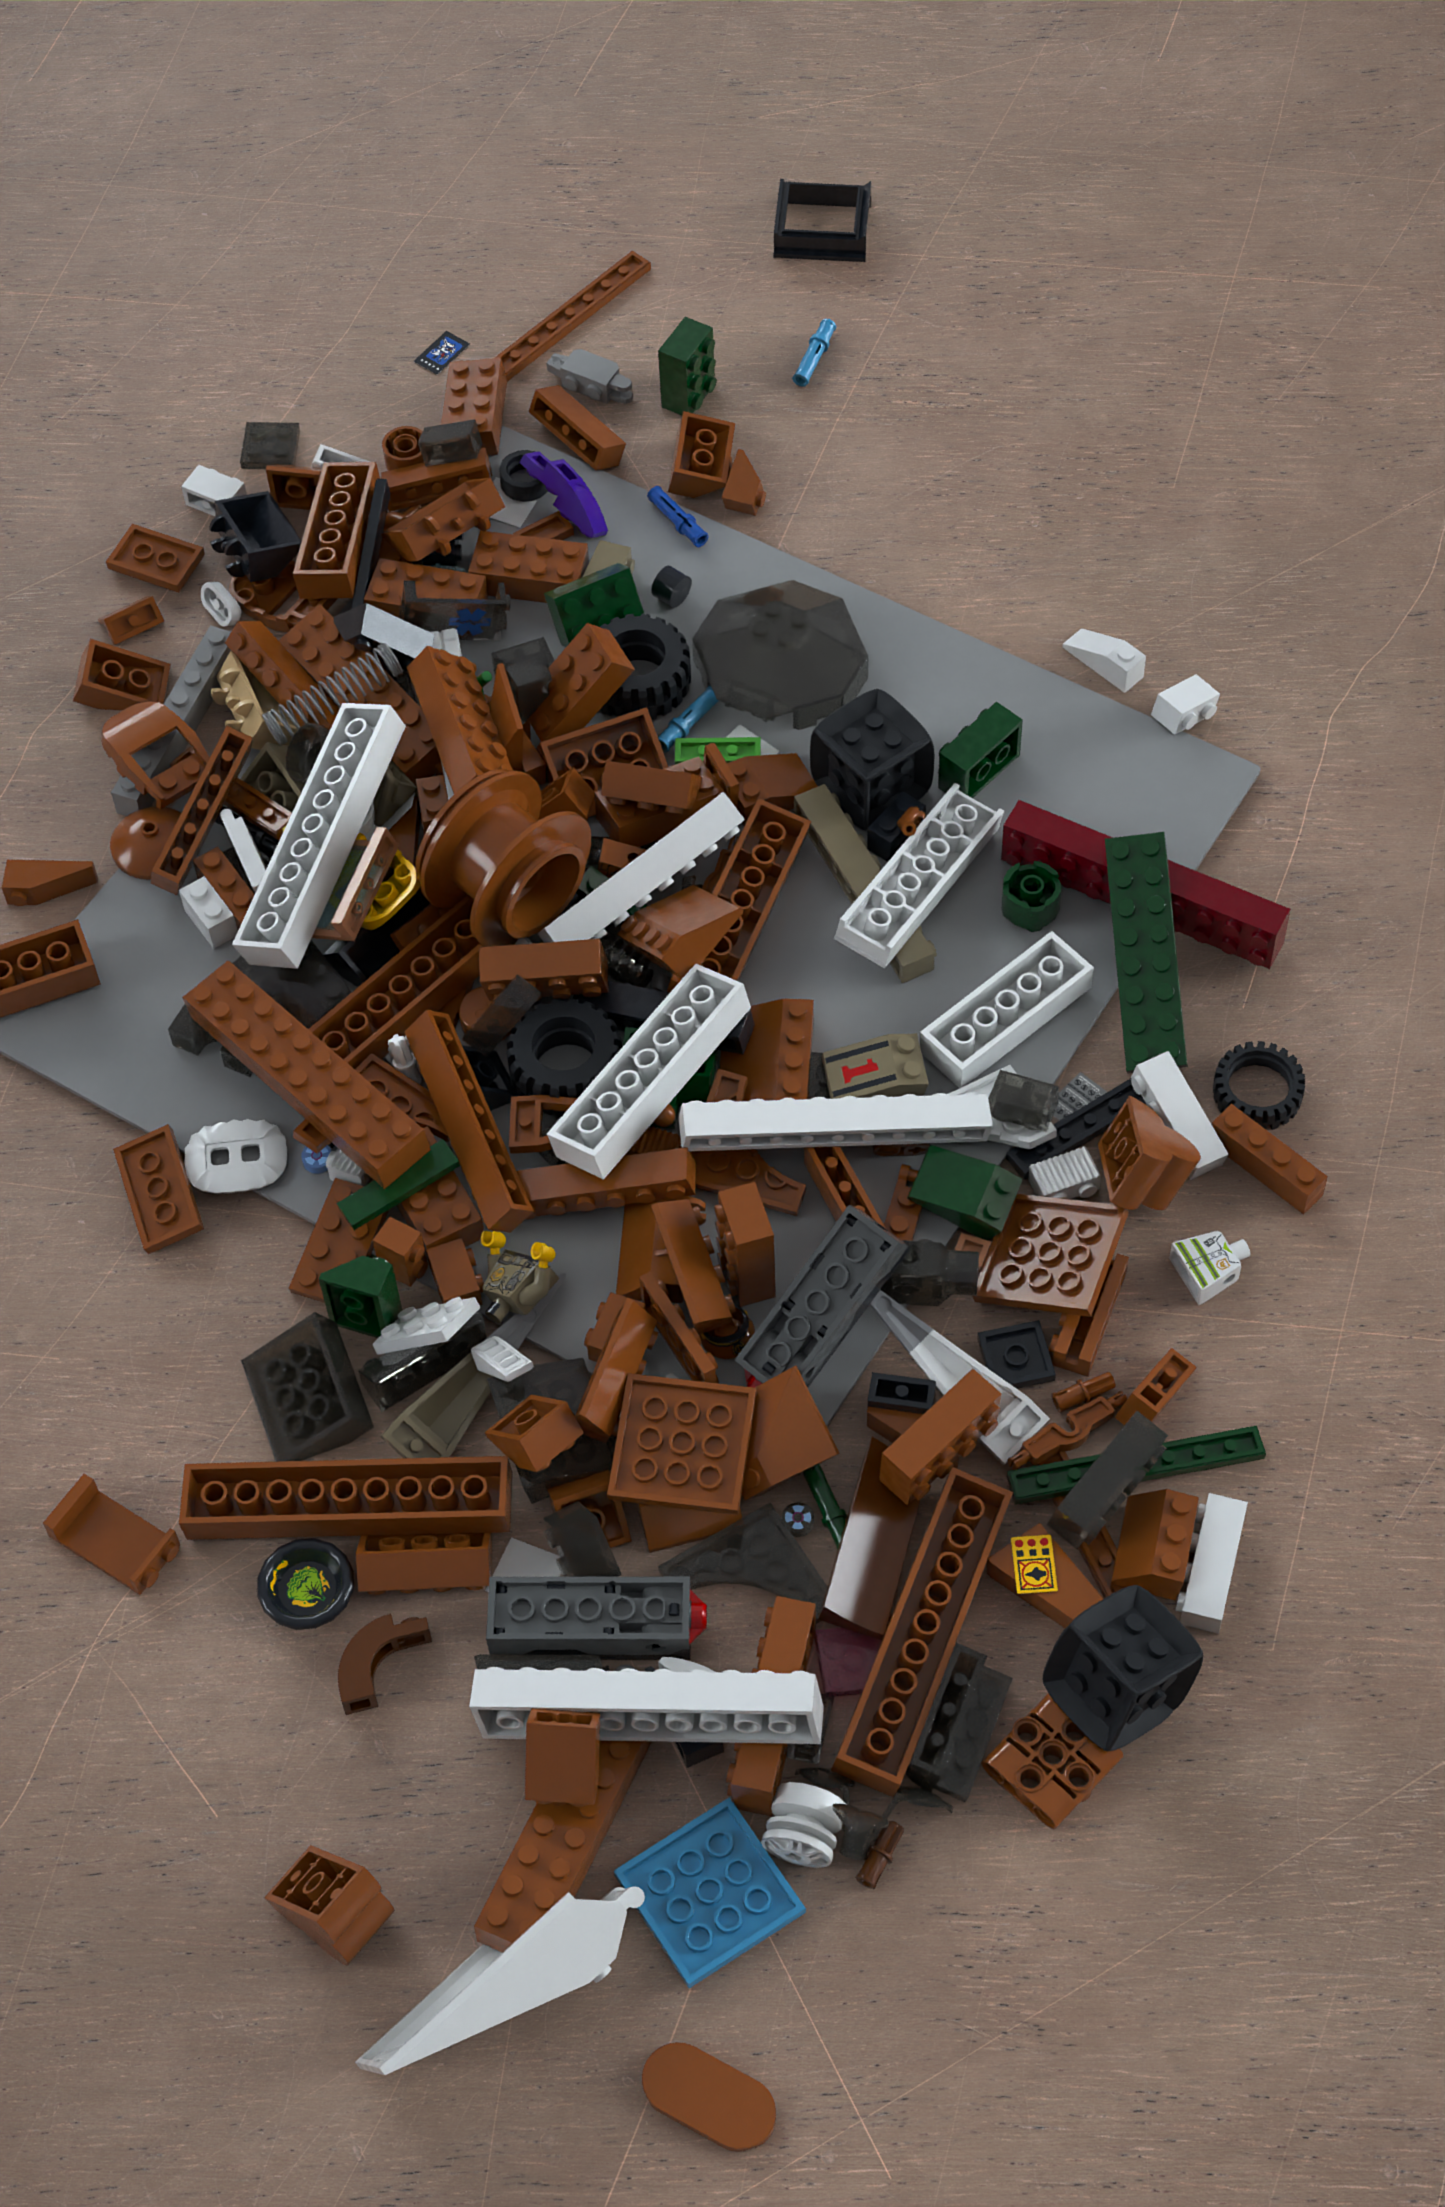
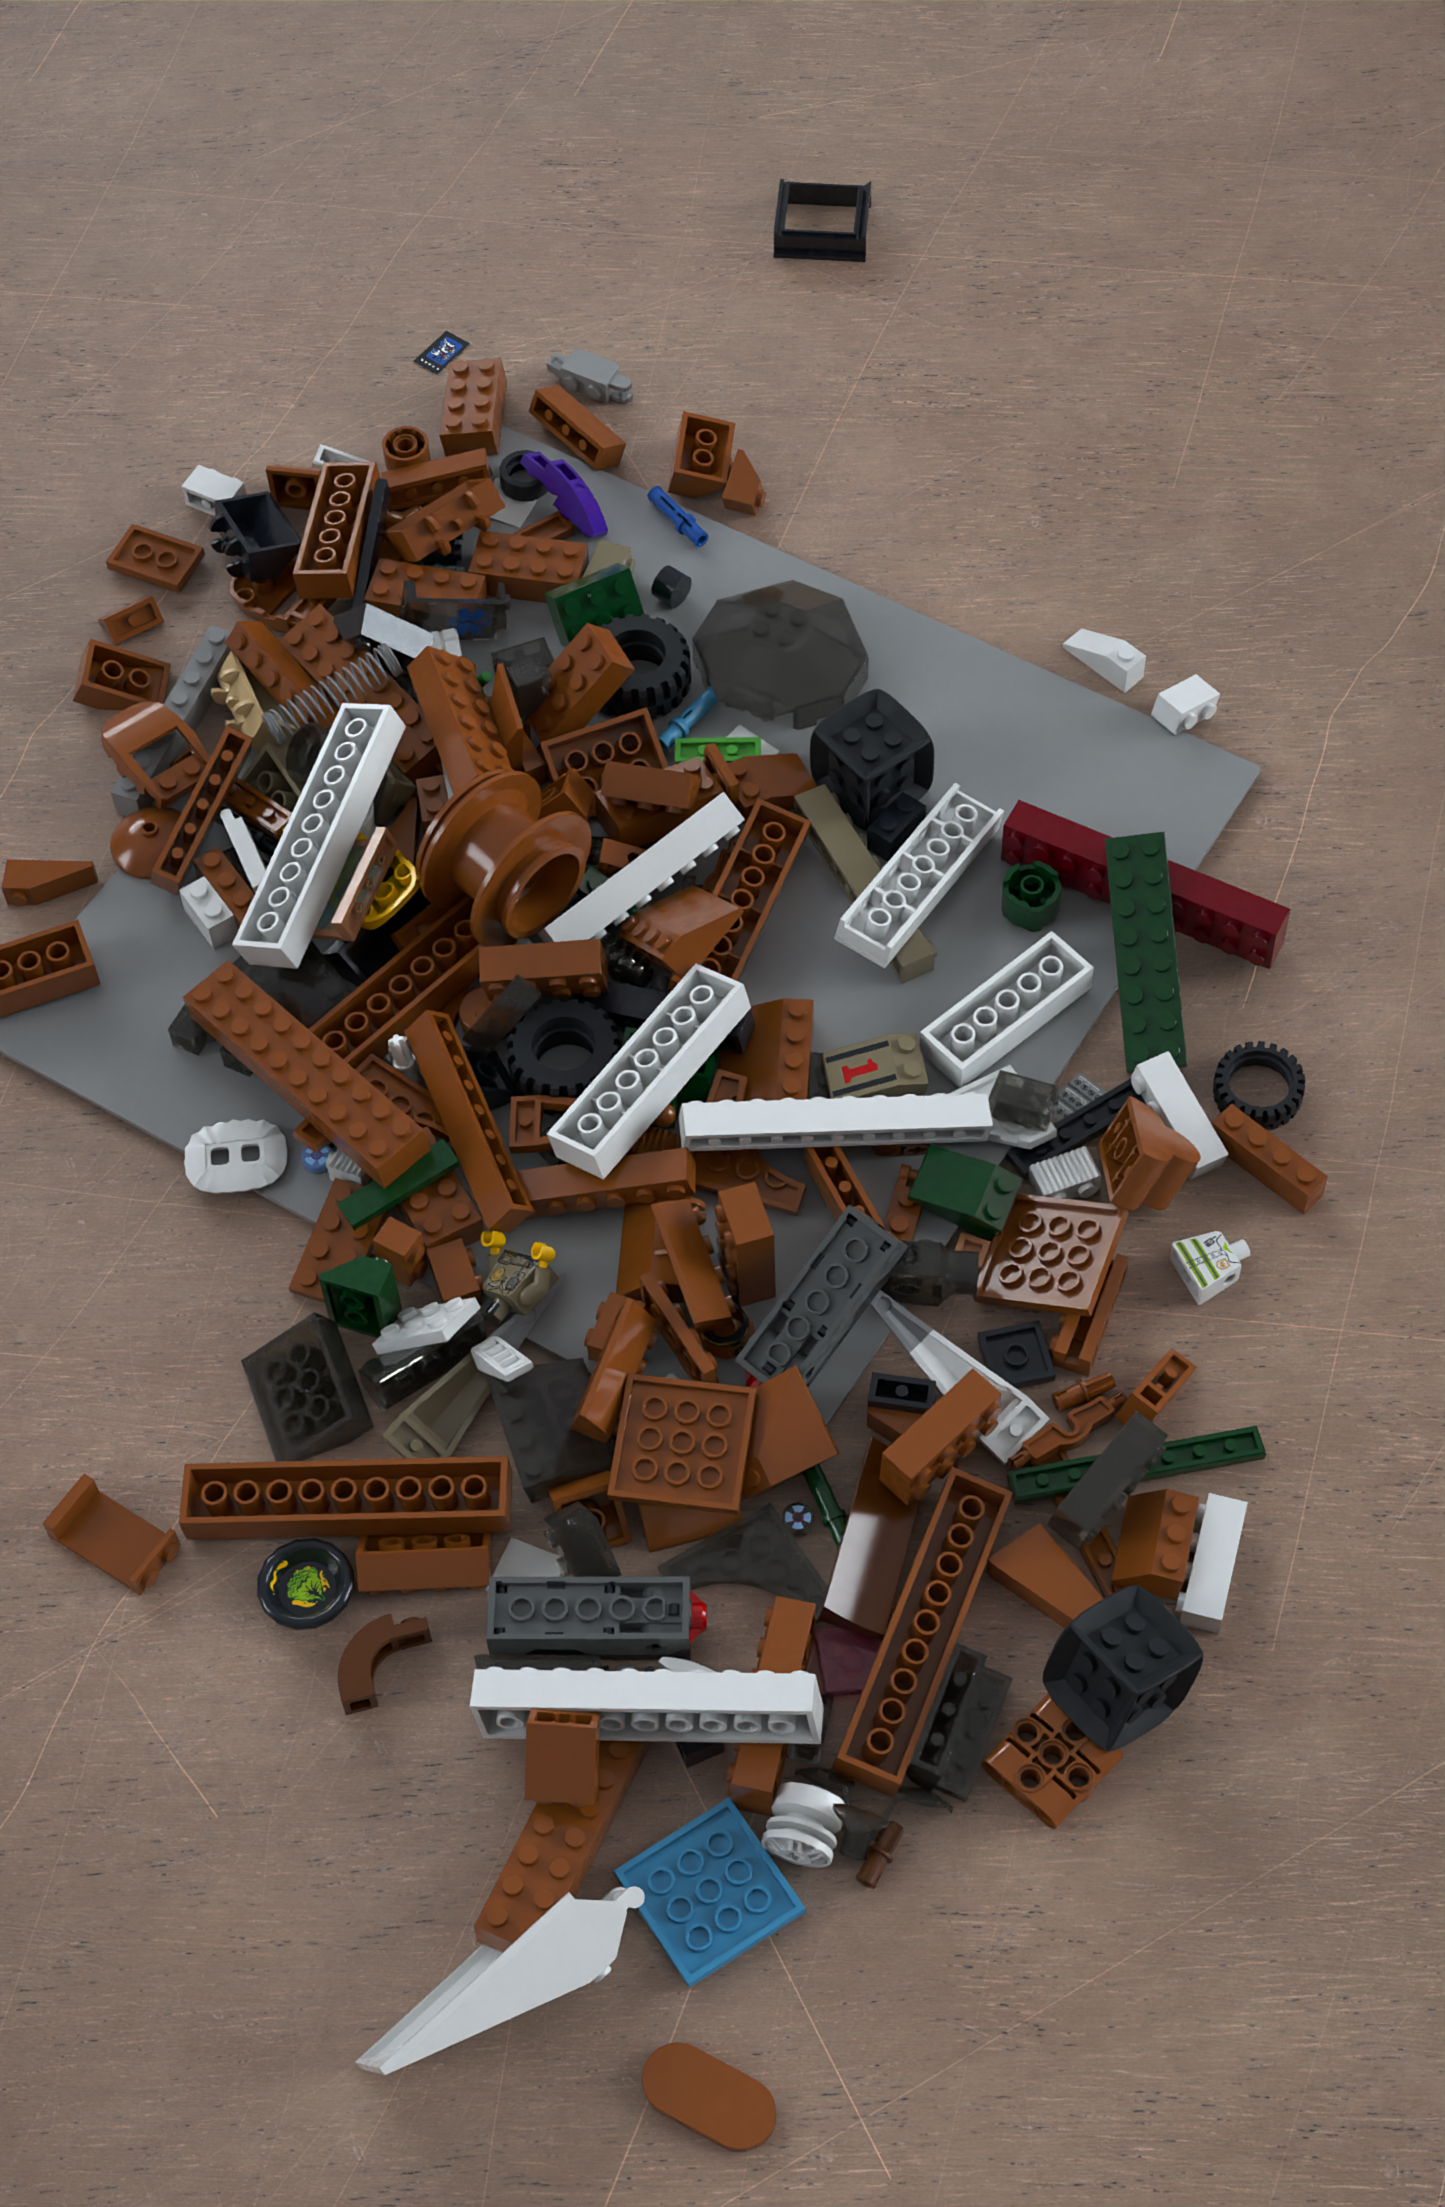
dark orange plate [113,1124,204,1254] -> none
white plate [201,582,241,626] -> none
clear smoke plate [240,422,300,469] -> none
dark orange brick [264,1845,395,1966] -> none
white sticker [382,793,415,830] -> none
clear smoke brick [418,419,483,466] -> none
dark orange slope [485,1394,584,1472] -> none
dark orange tile [495,251,651,382] -> none
dark green brick [658,317,717,416] -> none
dark azure pin [792,318,836,387] -> none
dark orange arm [897,807,925,836] -> none
dark green brick [938,701,1023,798] -> none
yellow sticker [1011,1535,1058,1594] -> none

